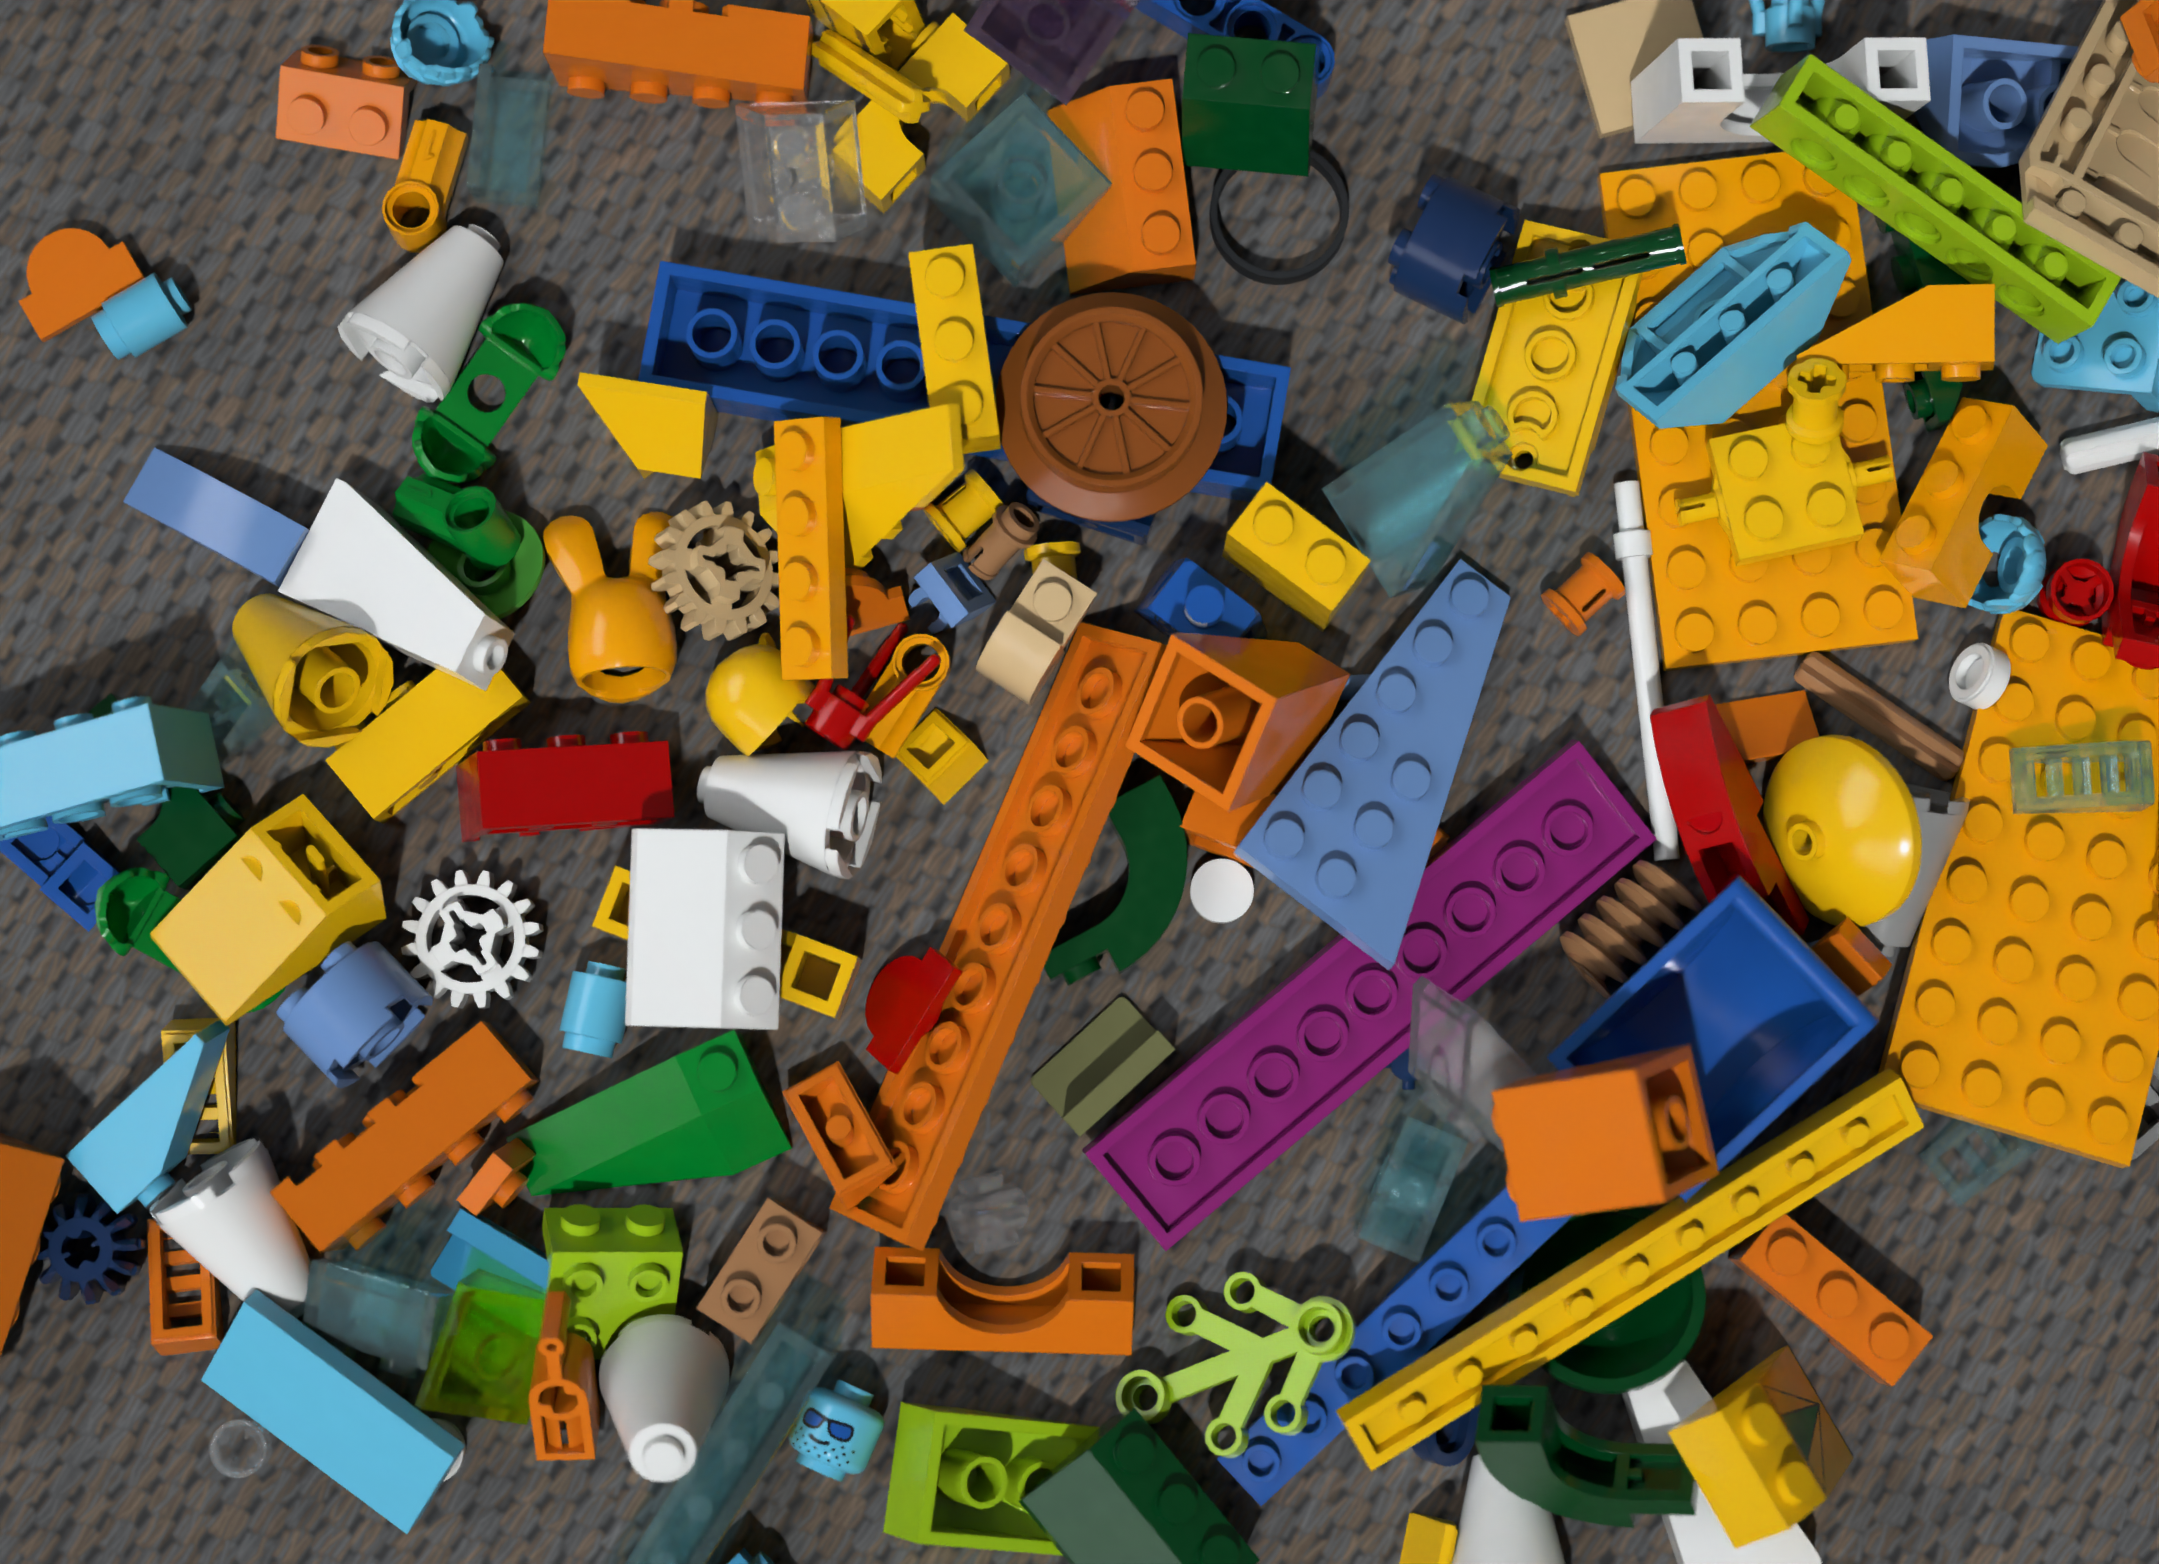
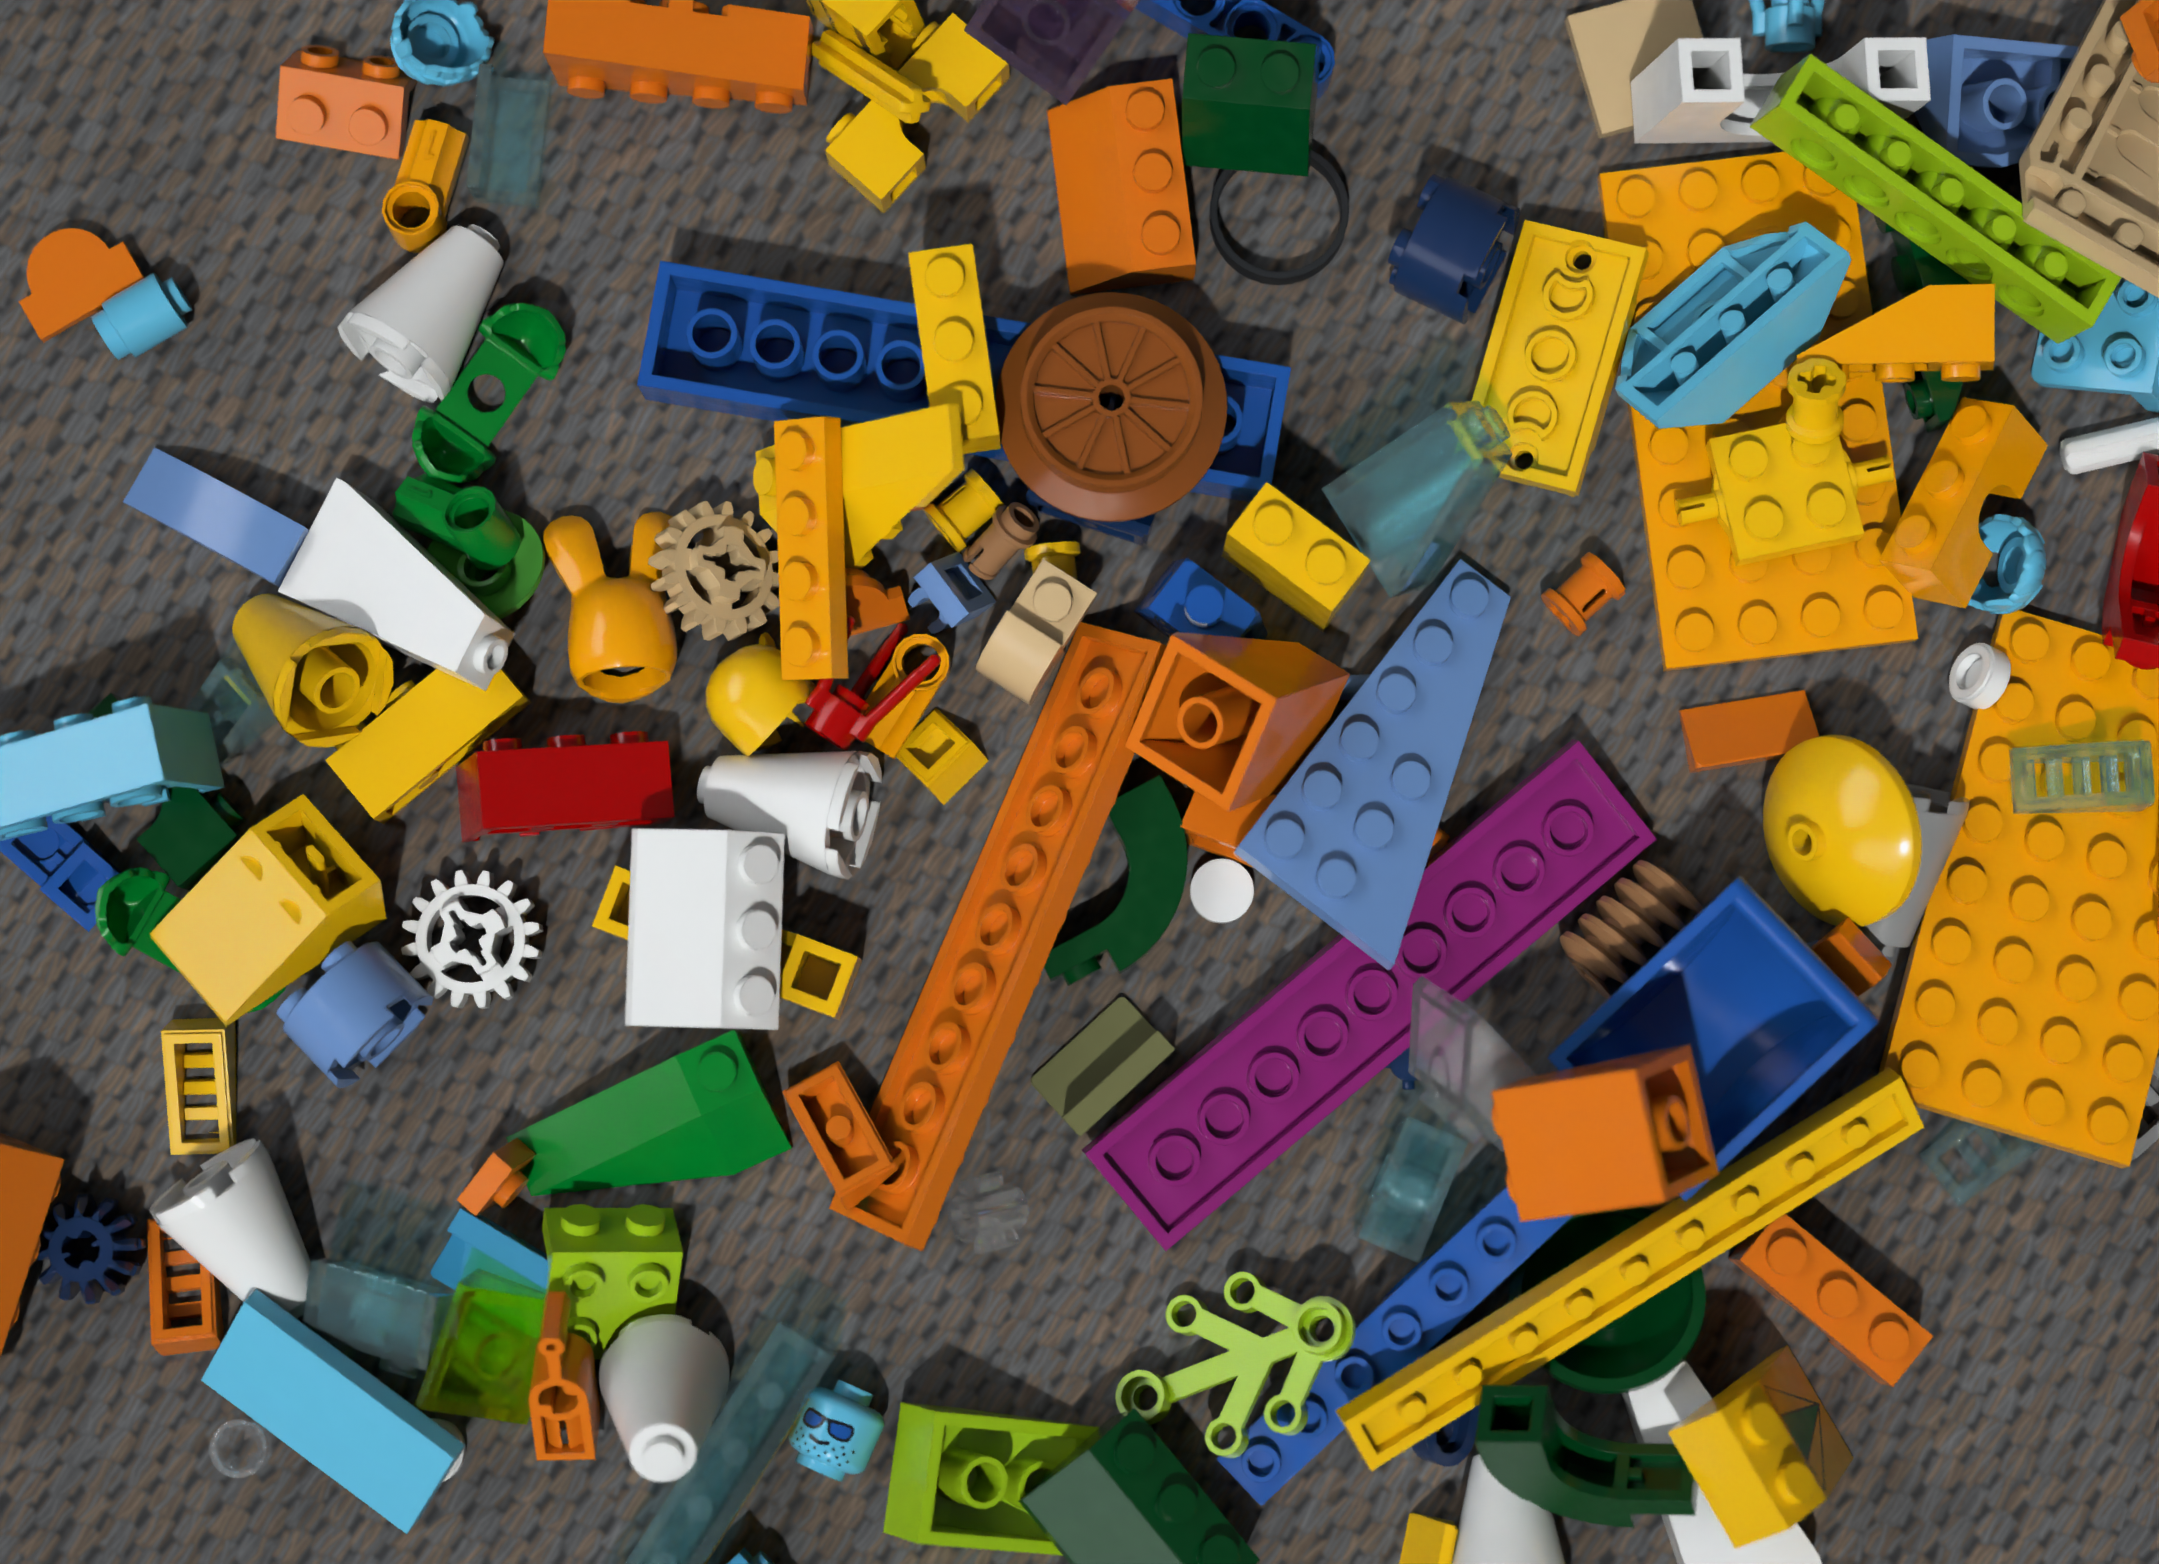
medium azure slope [65,1020,230,1214] -> none
orange wedge [270,1021,539,1252] -> none
medium azure brick [559,961,626,1058] -> none
yellow slope [577,372,719,479] -> none
medium nougat brick [696,1197,827,1344] -> none
clear slope [735,100,868,243] -> none
red piece [865,947,963,1075] -> none
orange arch [871,1247,1134,1355] -> none
clear light blue slope [928,92,1112,287] -> none
dark green pin [1489,223,1687,308] -> none
white bar [1613,481,1680,861] -> none
red slope [1650,694,1810,936] -> none
medium nougat axle [1794,651,1964,781] -> none
red wheel [2037,559,2114,628] -> none

